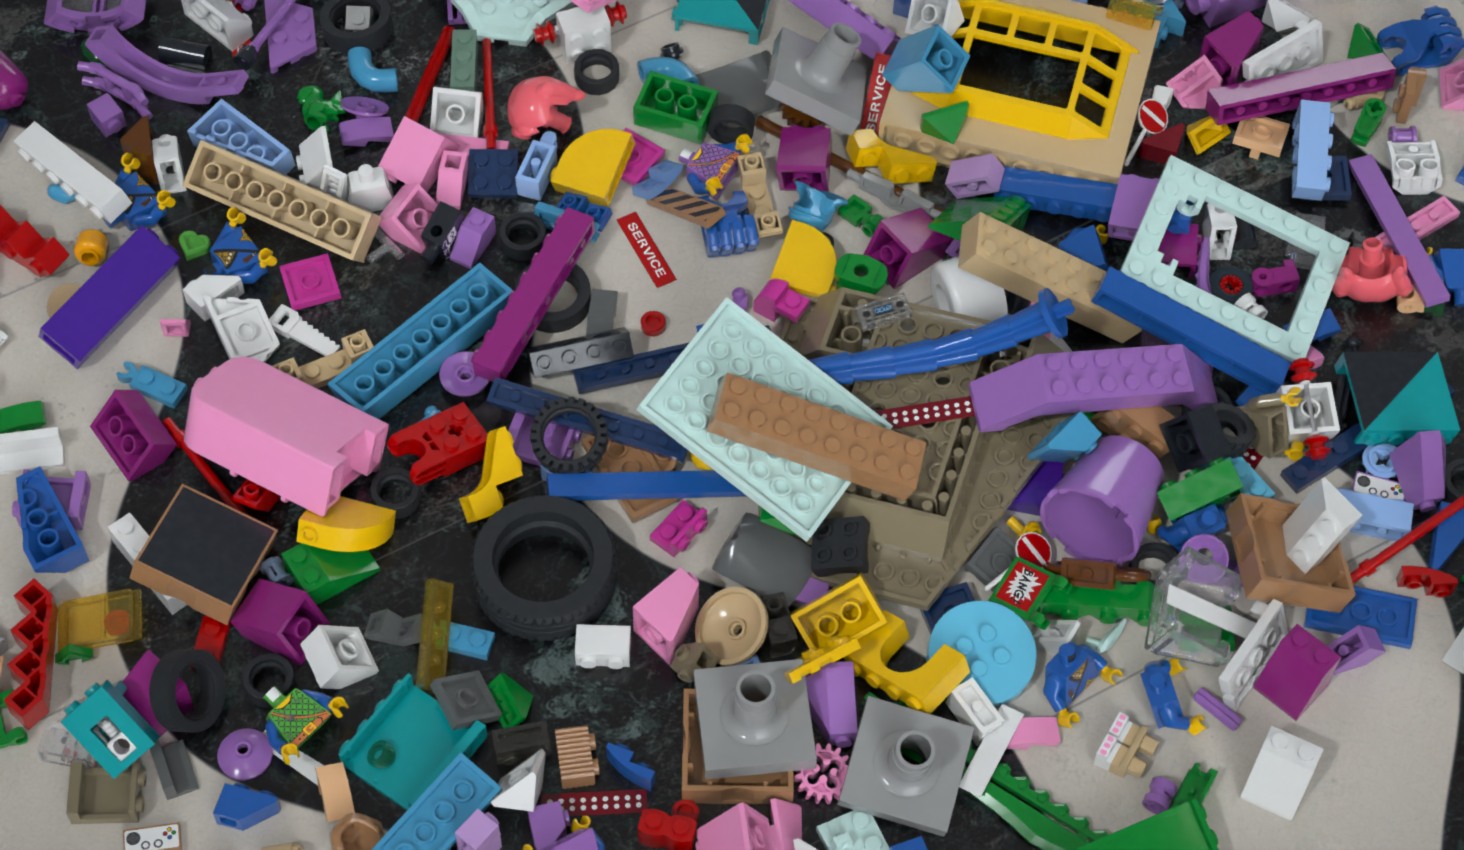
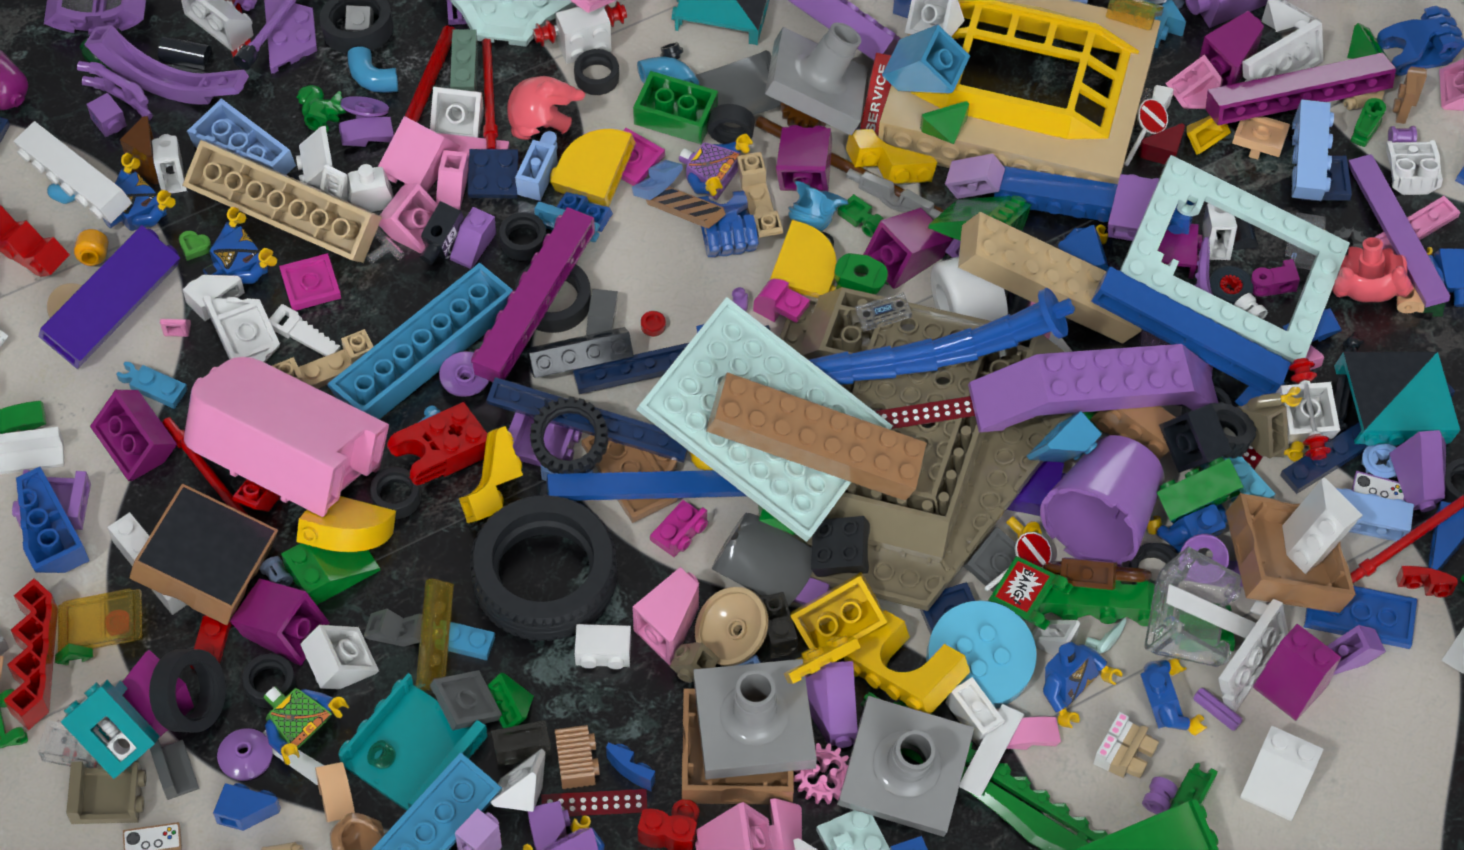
red sticker [616,212,677,288] -> none

